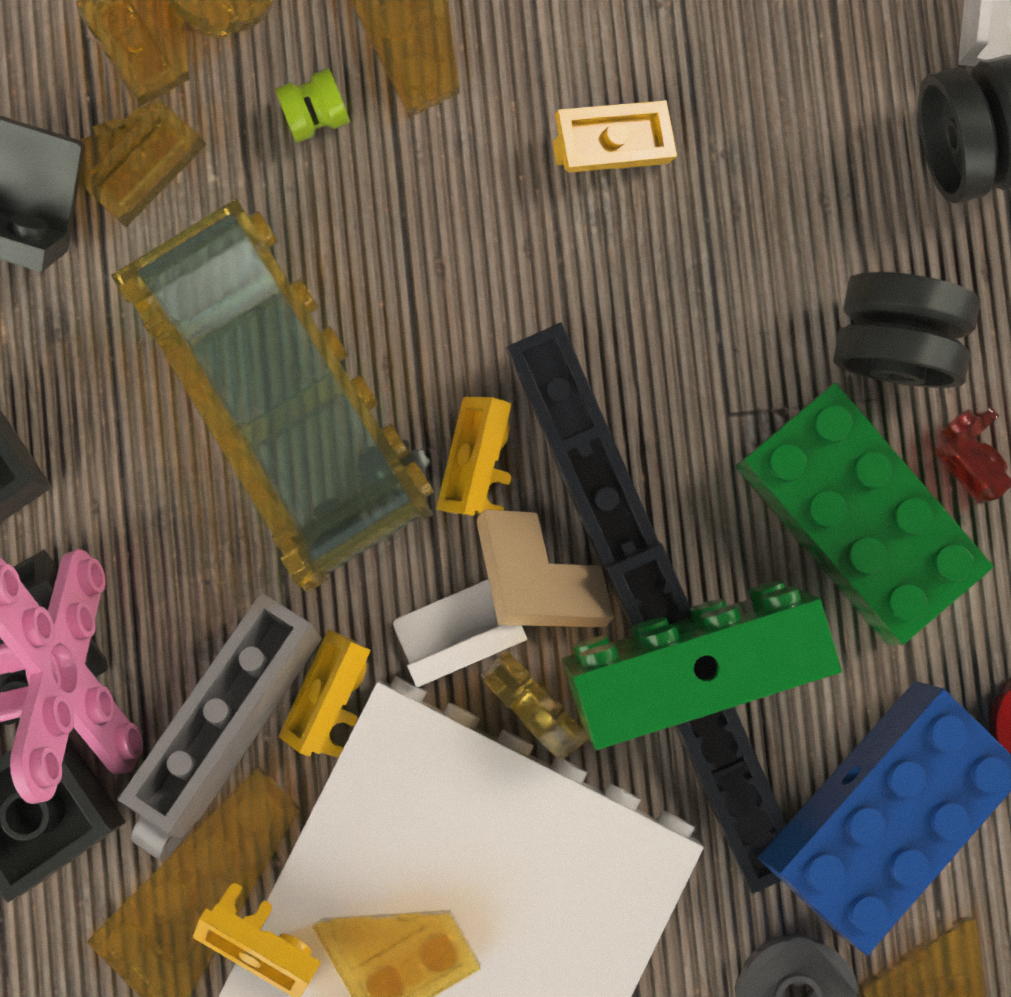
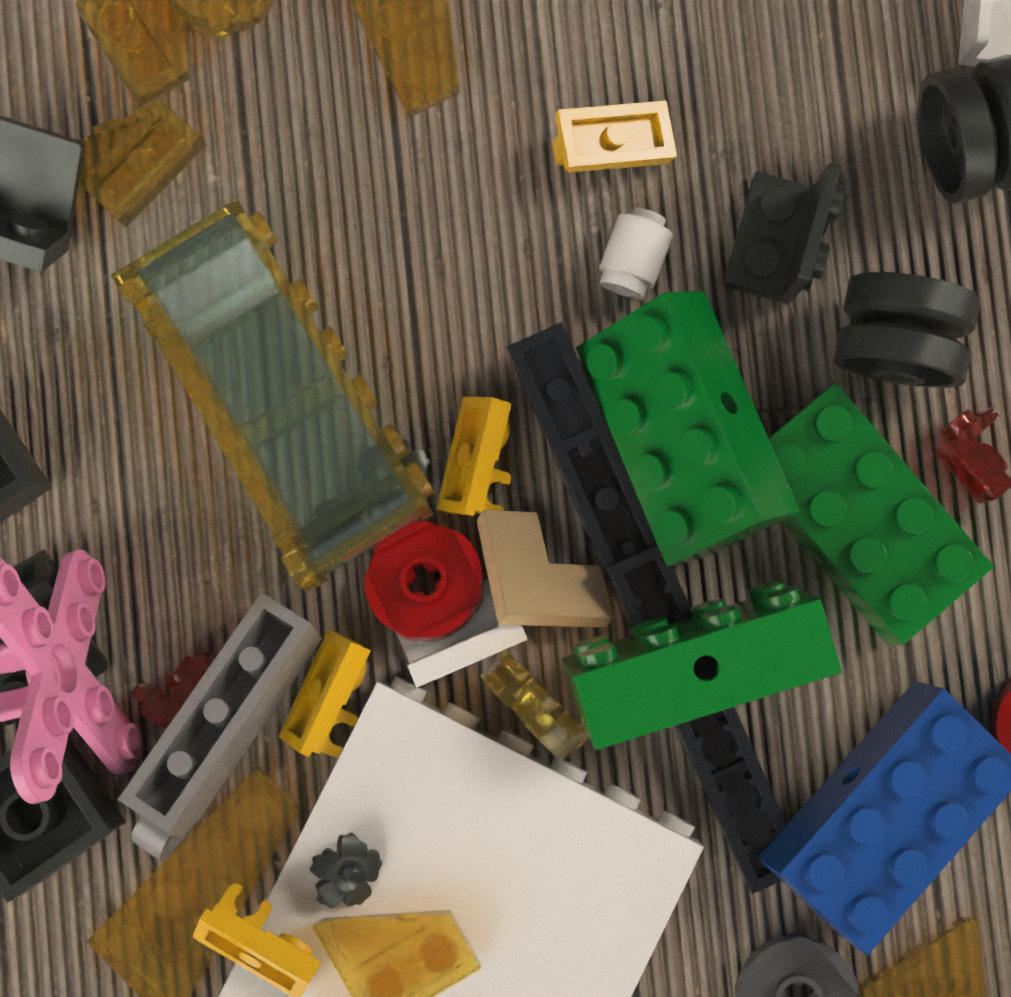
lime wheel [274,67,350,144] -> none
none -> clear red bracket [130,651,217,729]
none -> pearl dark grey plant [309,832,382,908]
none -> red plate [364,521,485,642]
none -> green brick [576,291,800,567]
none -> white brick [599,207,673,300]
none -> pearl dark grey bracket [722,163,846,304]

